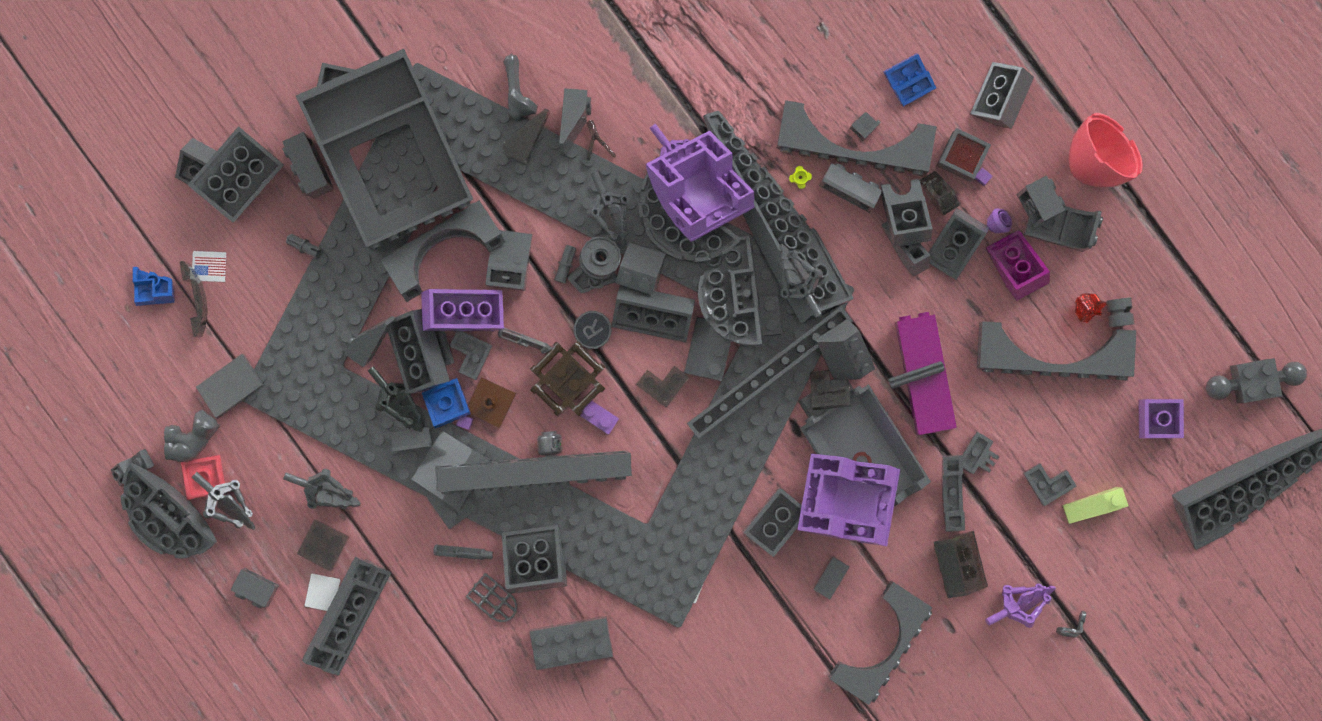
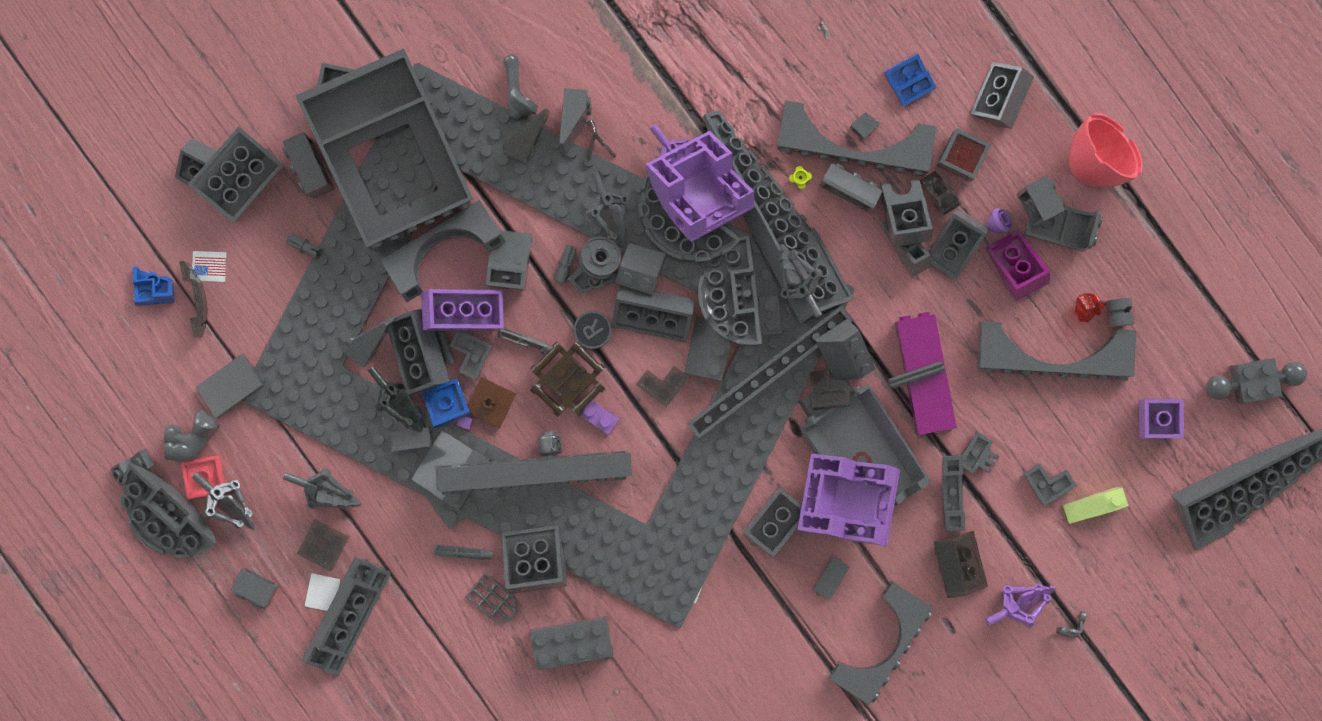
medium lavender piece [975,168,992,186] -> none

